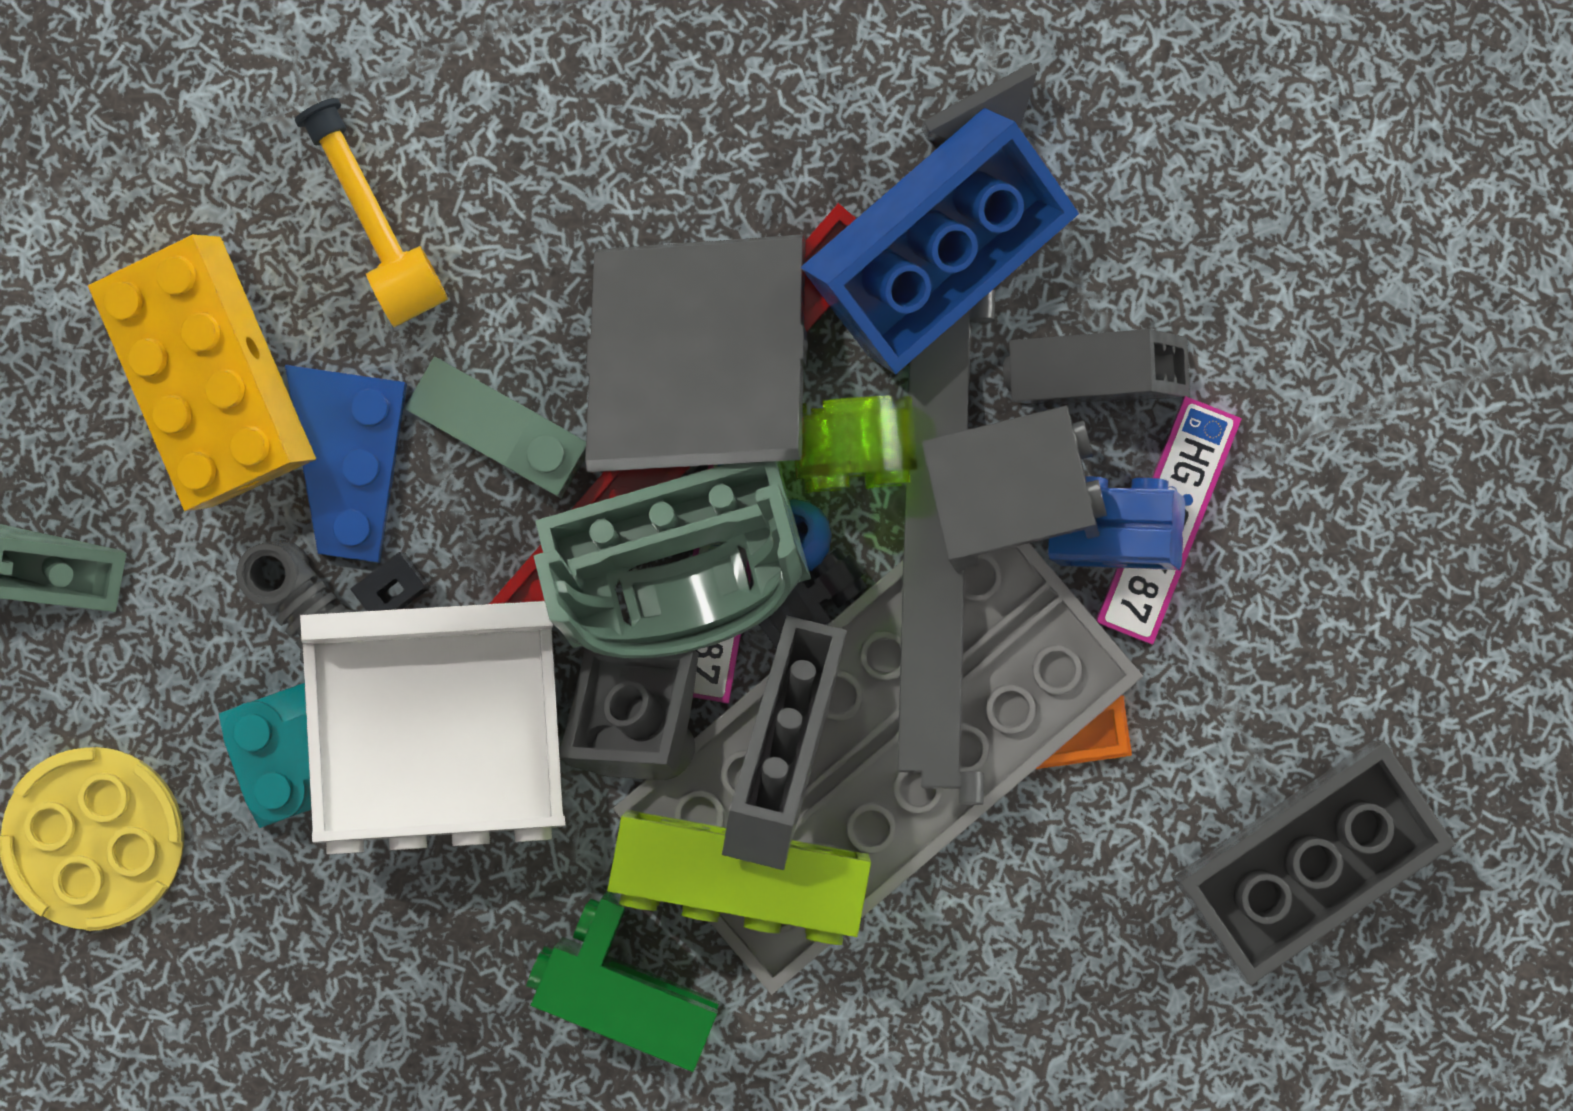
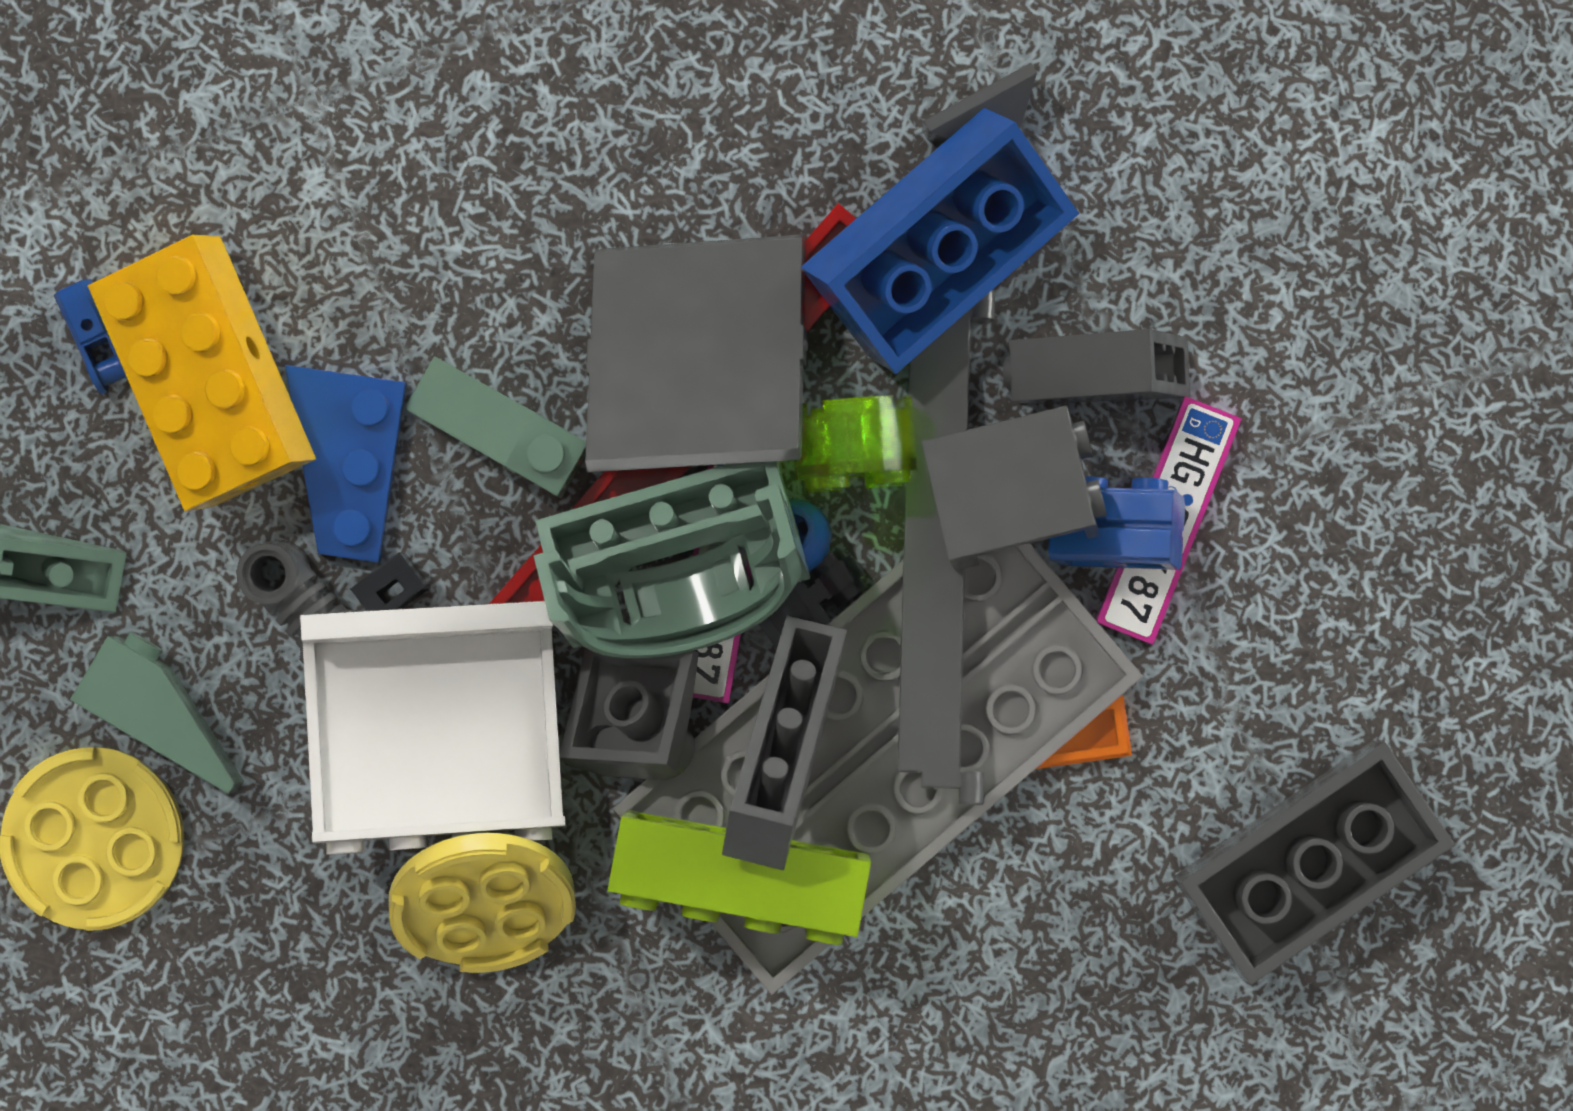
teal slope [218,683,312,828] -> none
yellow piece [295,98,448,328] -> none
green brick [526,891,720,1072] -> none
none -> blue bar [54,279,127,395]
none -> sand green slope [70,632,244,794]
none -> light yellow tile [388,833,576,973]

